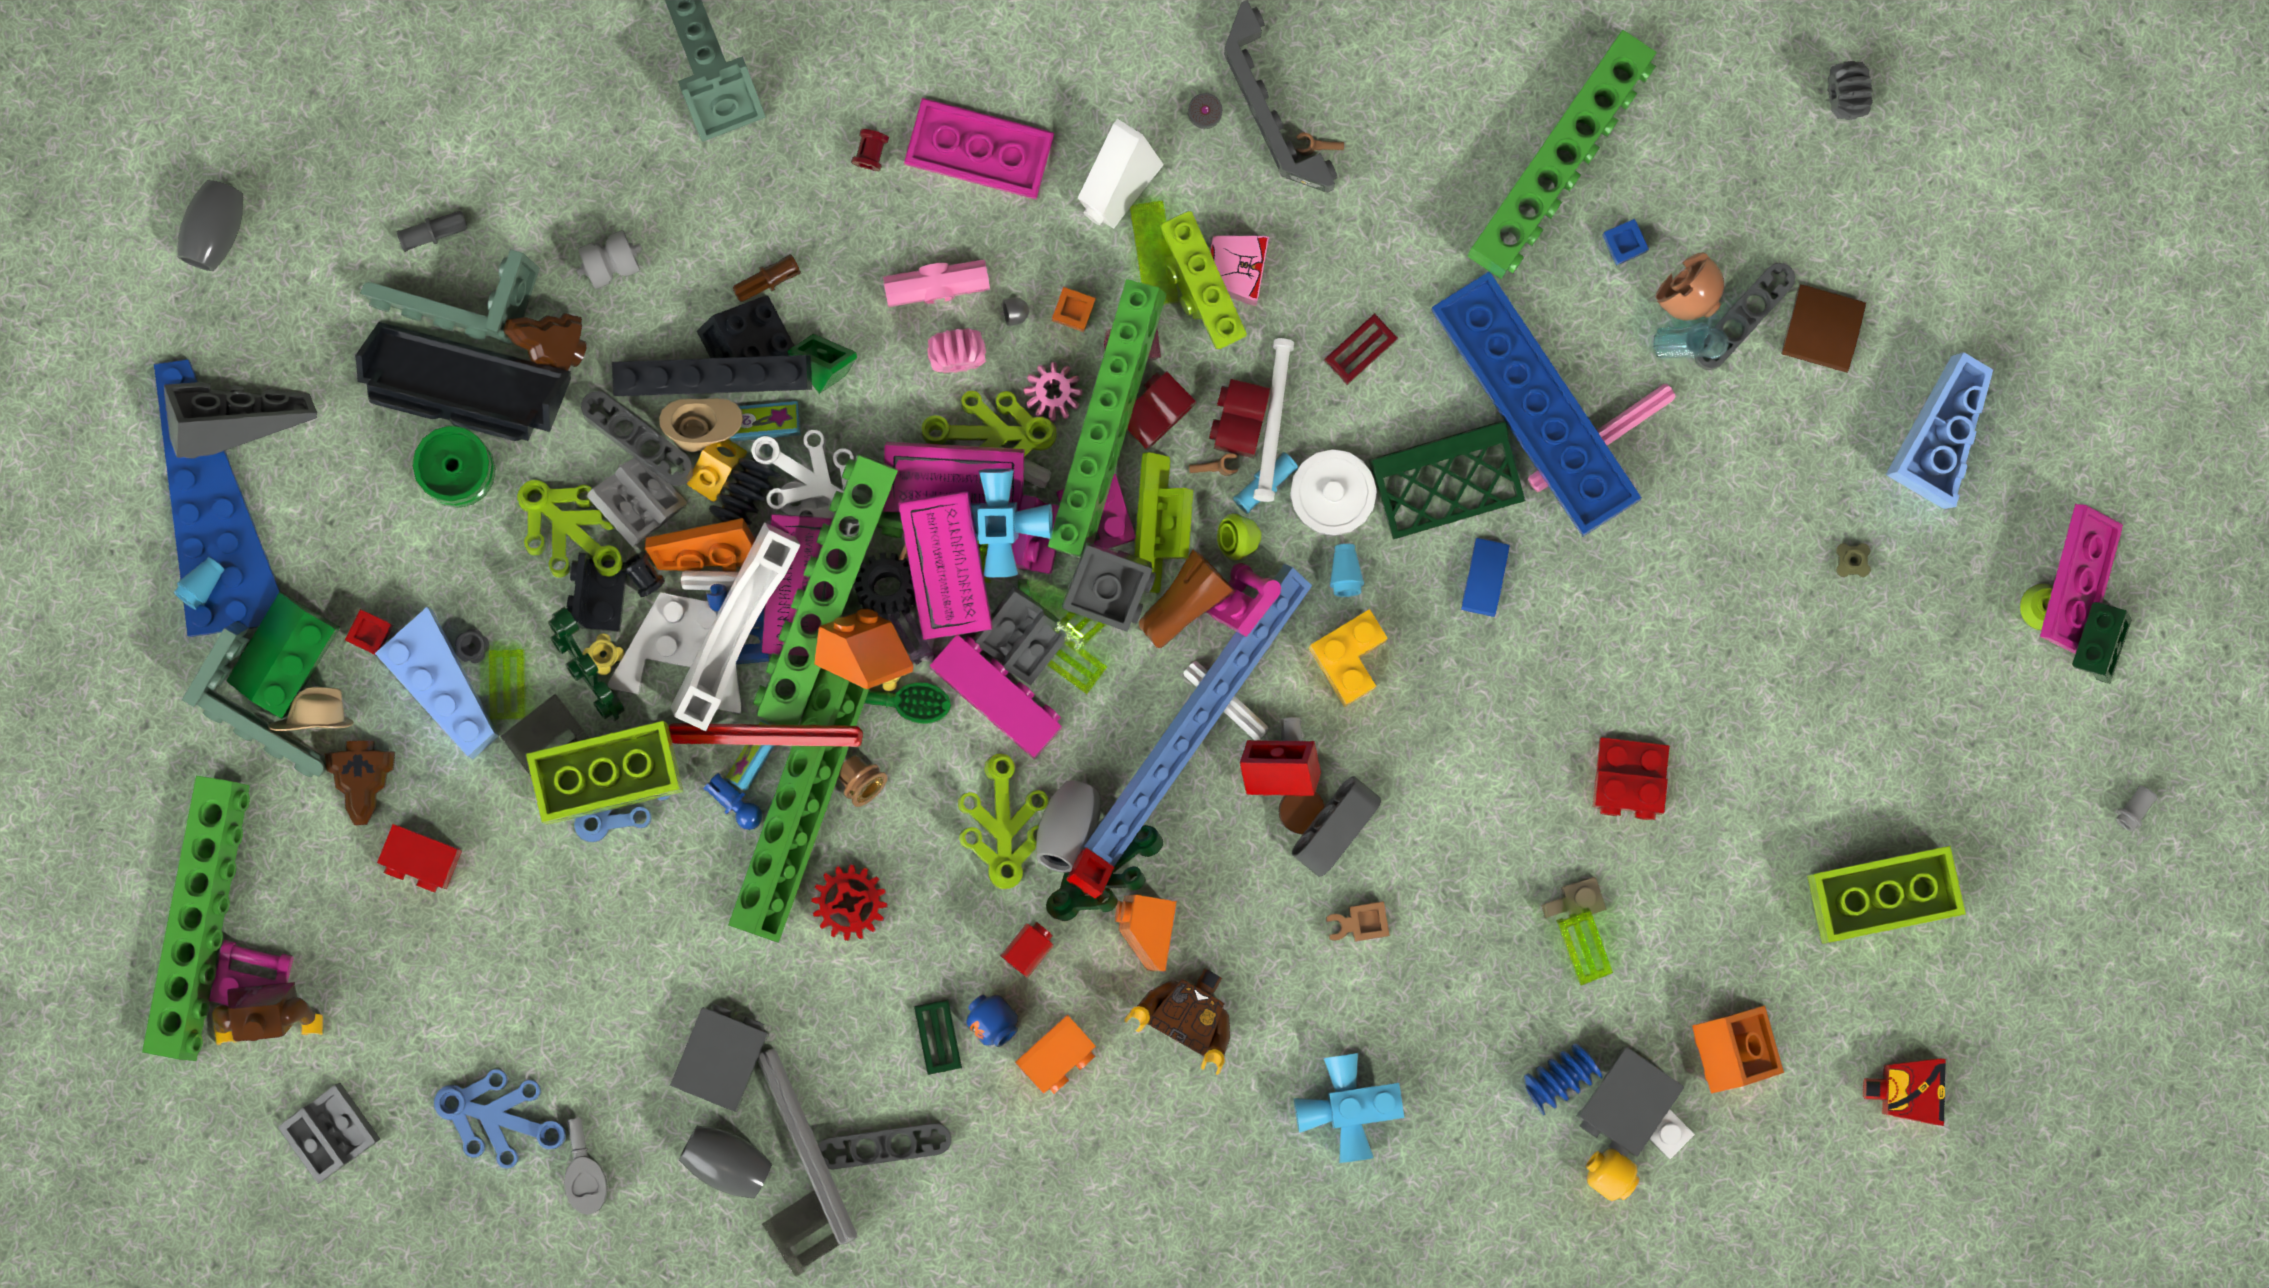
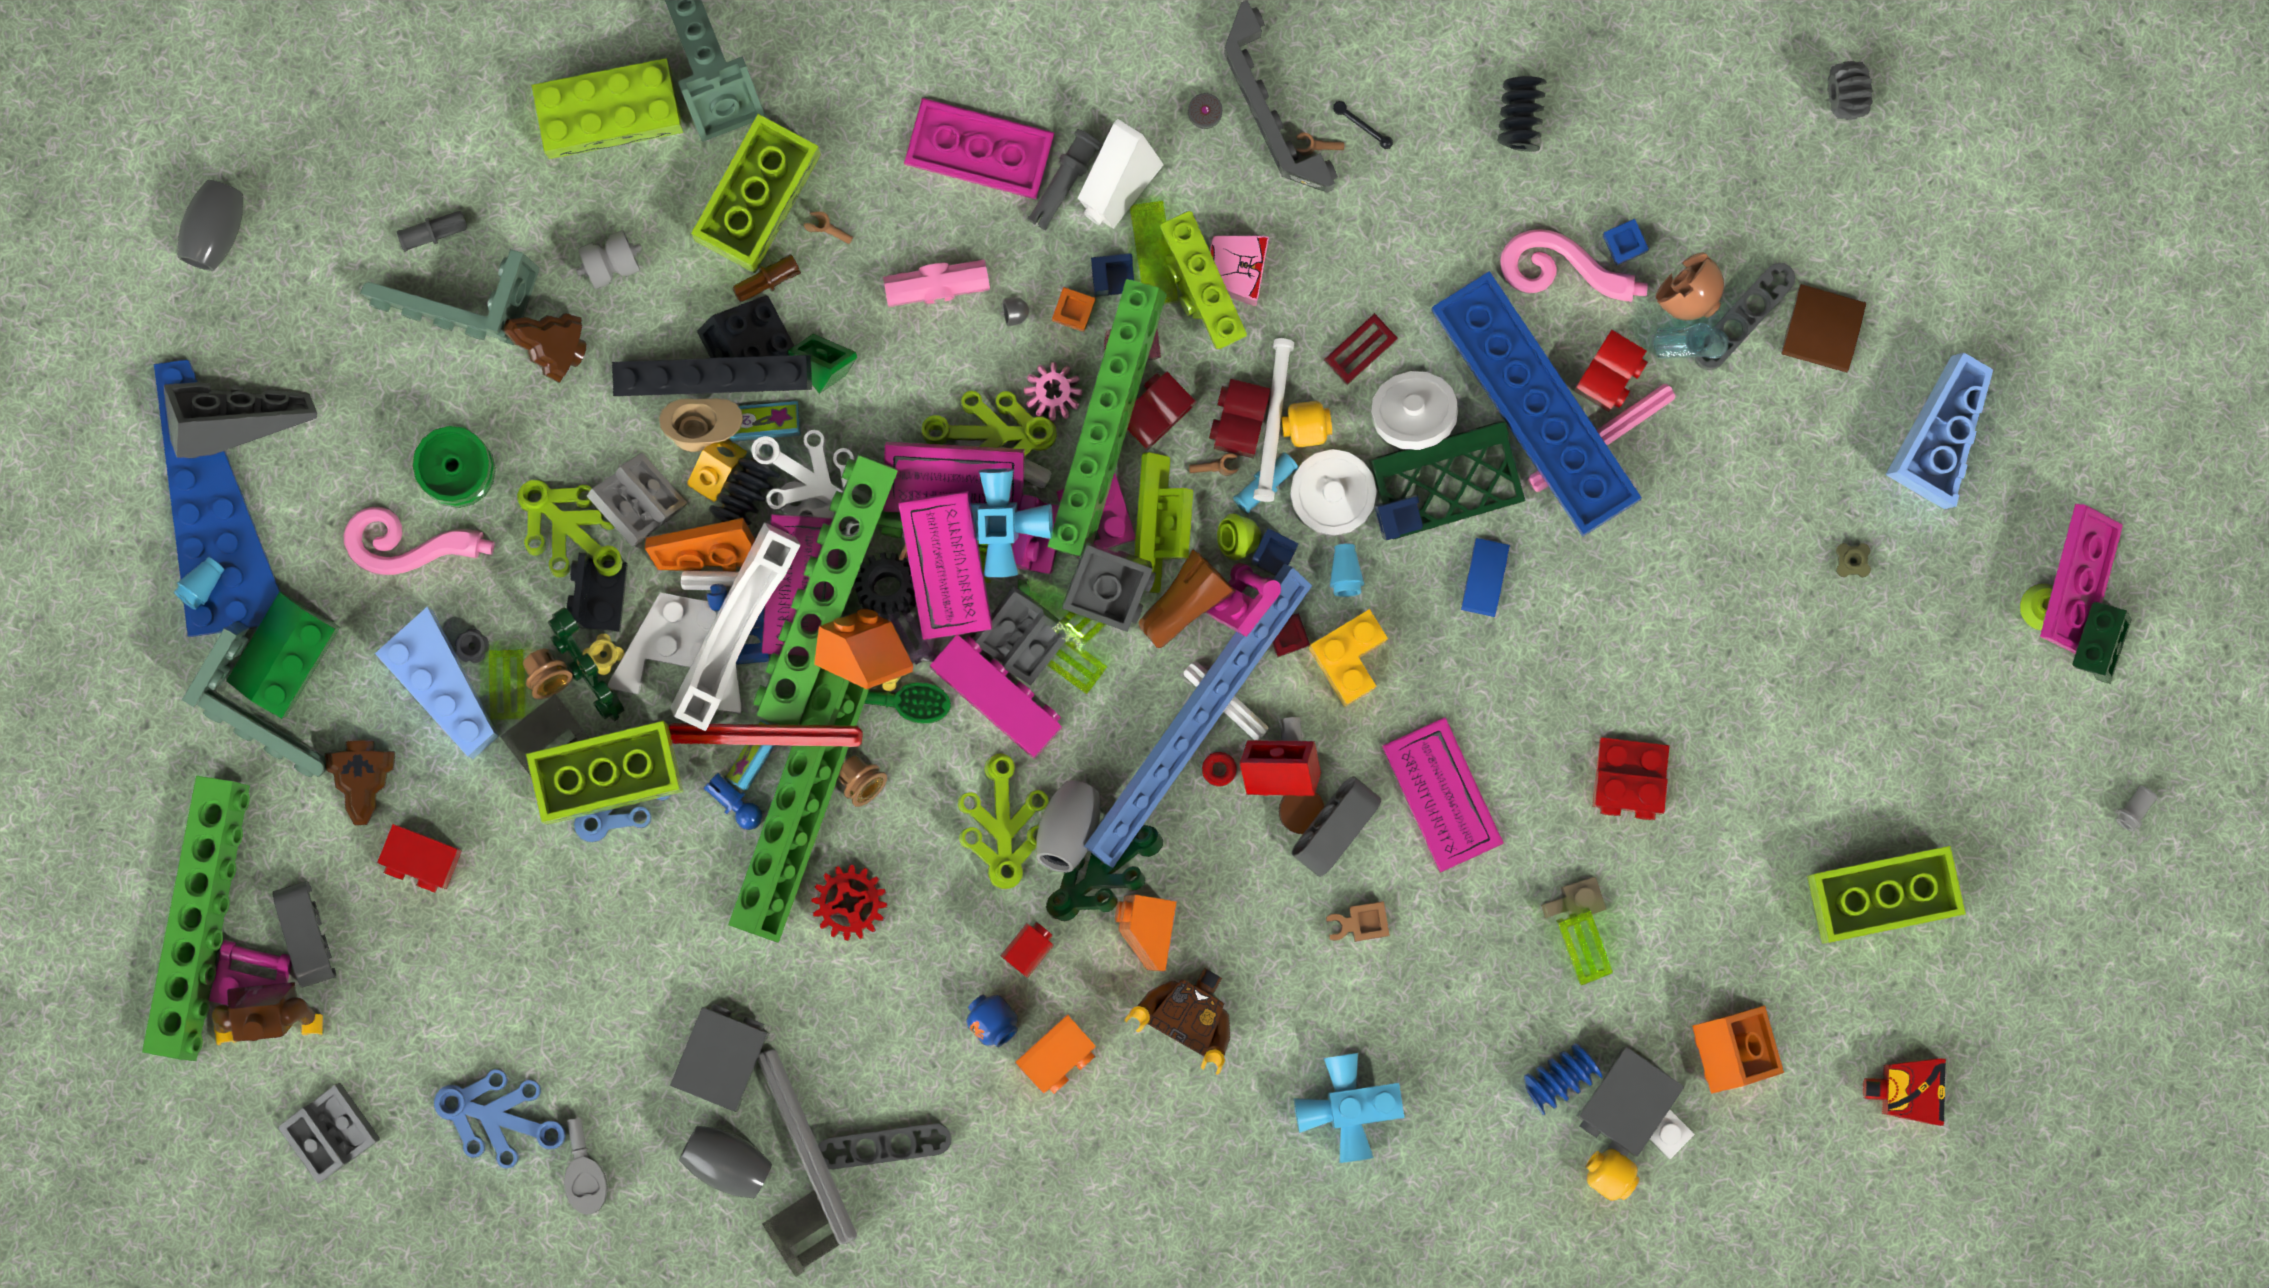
tan piece [268,686,354,731] -> none
red tile [345,609,394,656] -> none
black slope [355,322,571,441] -> none
dark grey beam [581,391,693,486] -> none
black bush [621,551,665,597] -> none
dark red bush [851,129,889,172] -> none
dark green tile [914,999,962,1075] -> none
bright pink gear [927,328,986,374] -> none
red tile [1067,847,1114,898] -> none
bright green brick [1467,30,1657,279] -> none
none -> dark grey beam [273,881,336,988]
none -> bright pink plant [343,507,495,575]
none -> medium nougat piece [523,648,572,699]
none -> lime brick [531,58,683,159]
none -> lime brick [691,114,821,273]
none -> medium nougat hand [804,212,853,244]
none -> dark grey pin [1027,129,1103,231]
none -> dark blue panel [1091,253,1134,297]
none -> red plate [1202,752,1237,787]
none -> dark blue panel [1251,528,1299,576]
none -> dark red tile [1272,613,1310,658]
none -> yellow head [1281,401,1332,447]
none -> black hinge [1333,101,1393,149]
none -> white wheel [1371,371,1458,450]
none -> dark blue panel [1374,495,1423,540]
none -> dark pink tile [1382,717,1504,873]
none -> black piece [1497,76,1547,152]
none -> bright pink plant [1500,229,1648,302]
none -> red brick [1574,329,1648,412]

